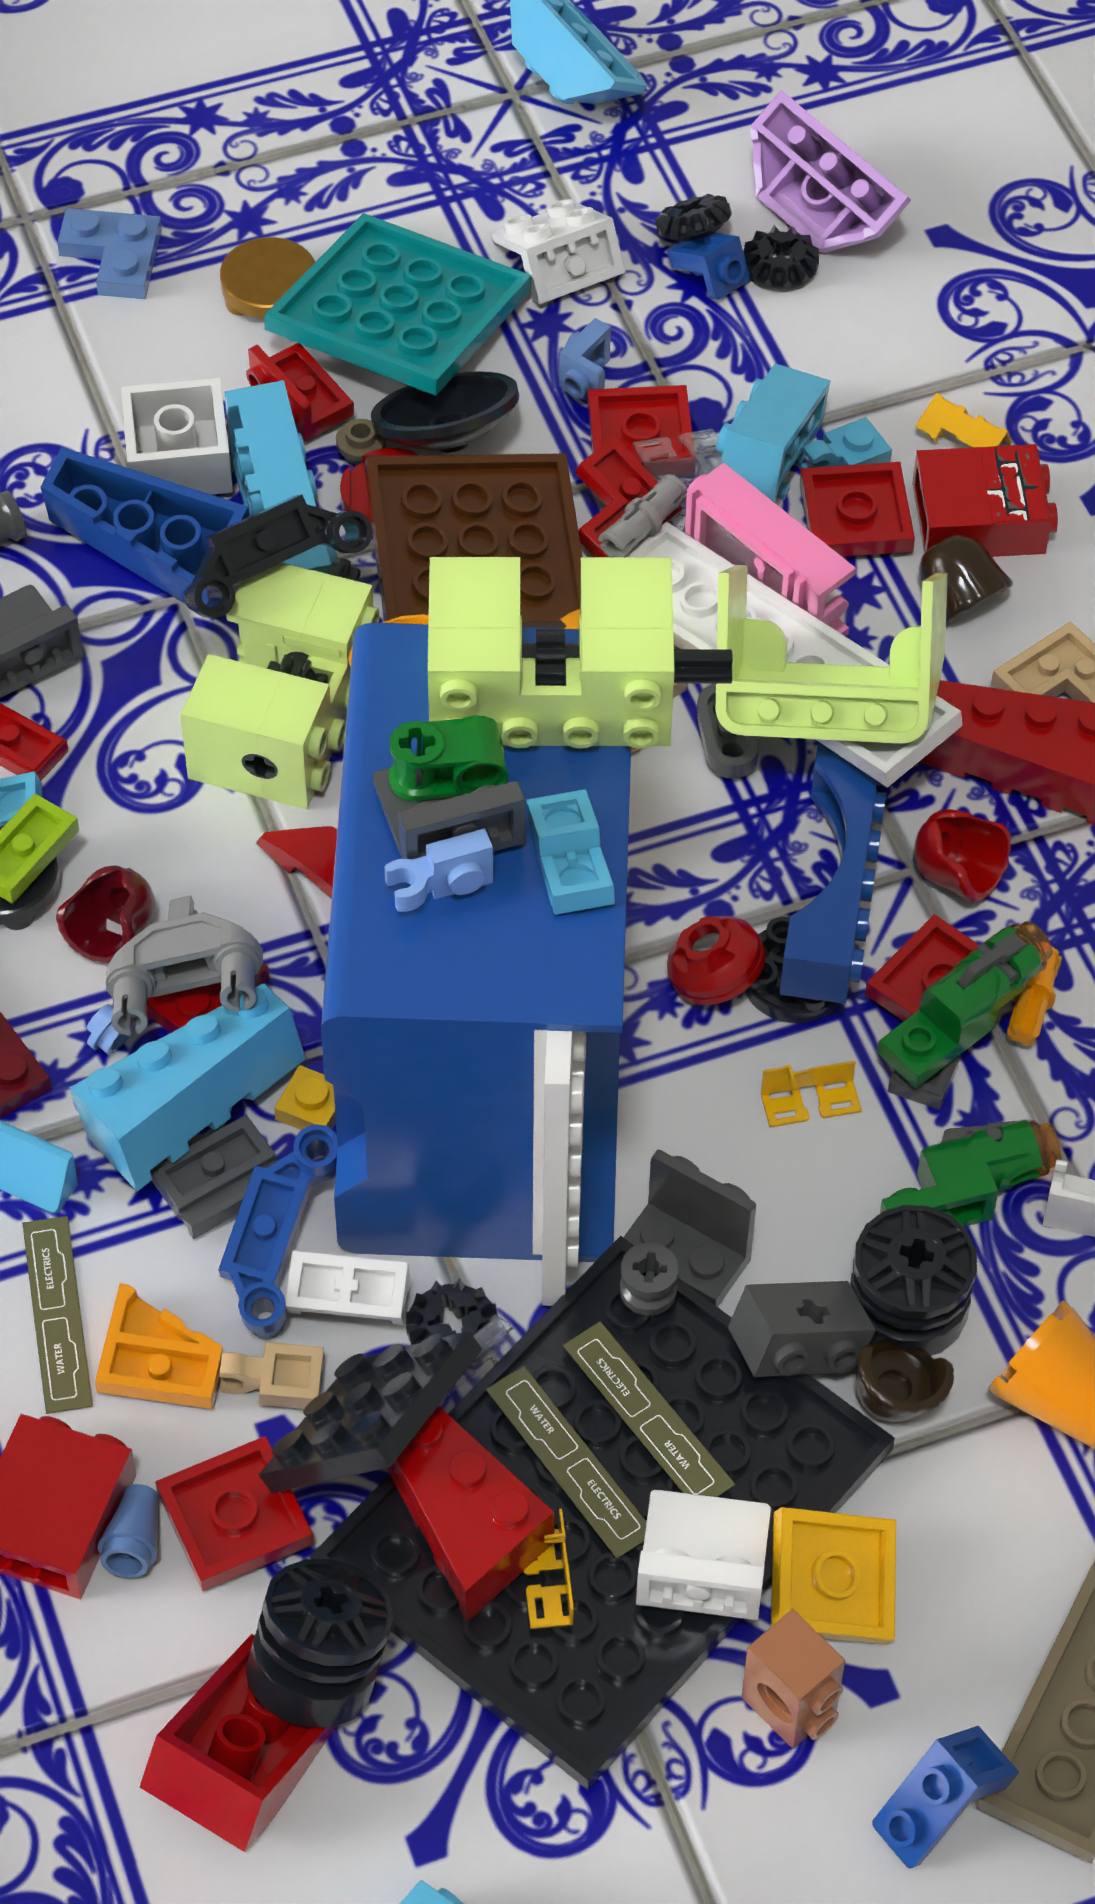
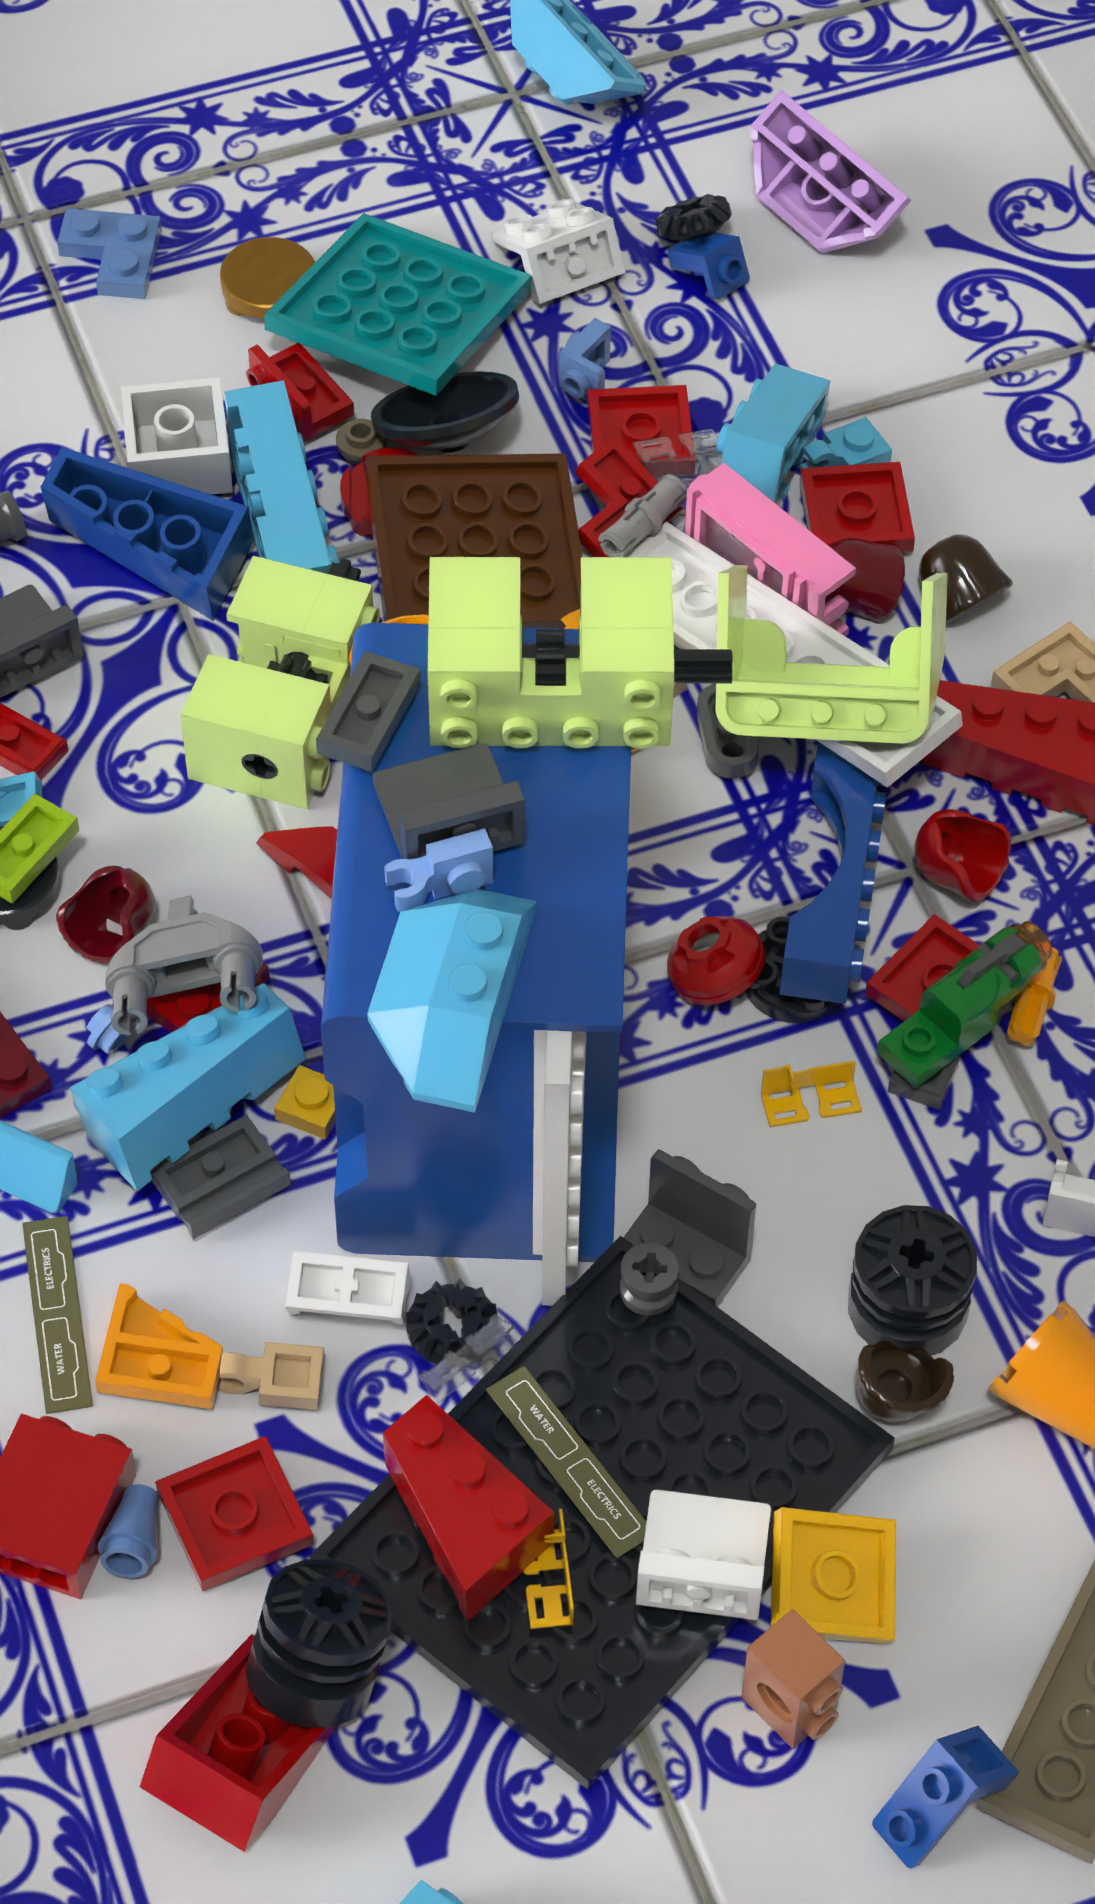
black plate [184,494,373,618] -> none
blue plate [218,1124,338,1339] -> none
black plate [258,1331,482,1493] -> none
green piece [388,715,509,802] -> none
medium azure slope [526,789,615,915] -> none
olive sticker [562,1321,736,1497] -> none
dark grey brick [728,1281,876,1377] -> none
black gear [743,225,819,289] -> none
green plate [880,1120,1061,1227] -> none
red brick [912,444,1058,557] -> none
yellow piece [915,393,1012,447] -> none
none -> dark grey plate [316,651,421,772]
none -> medium azure wedge [367,889,537,1113]
none -> dark red hair [825,538,905,622]

